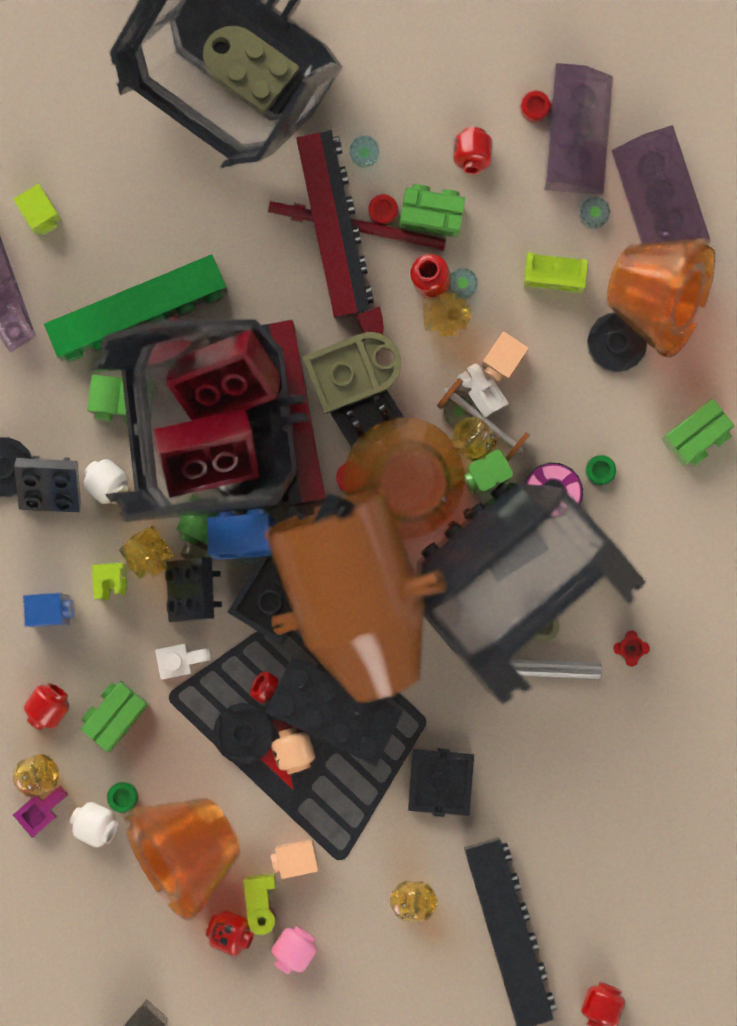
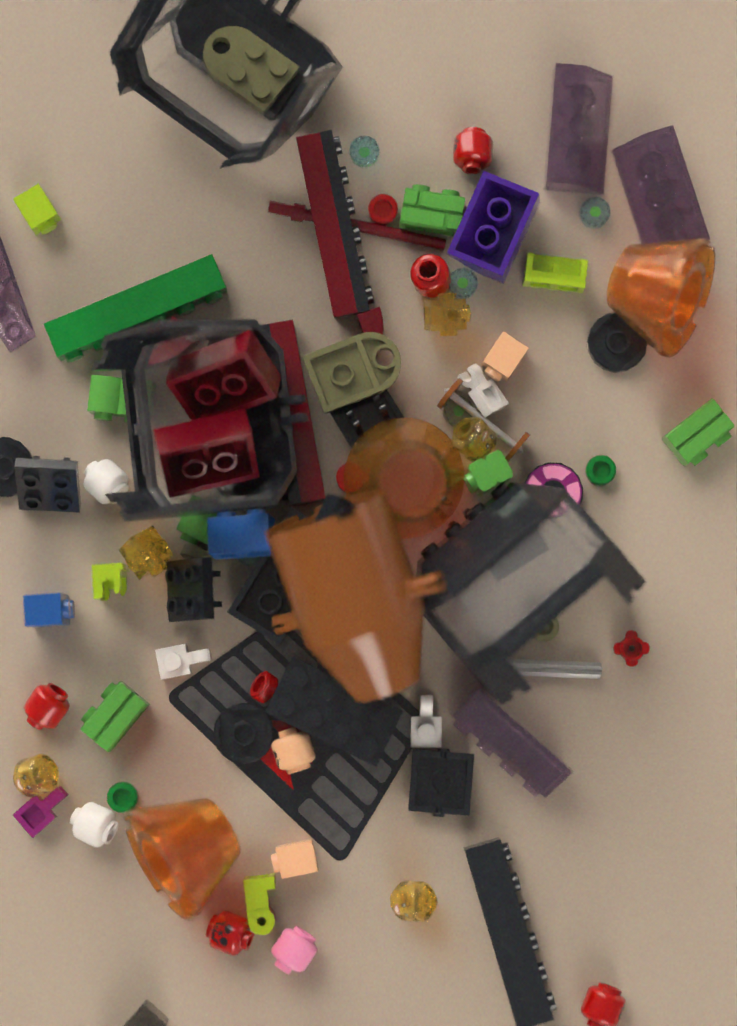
red tile [520,90,551,122] -> none
none -> white plate [410,695,442,747]
none -> dark purple slope [447,171,540,284]
none -> clear purple slope [451,688,573,798]

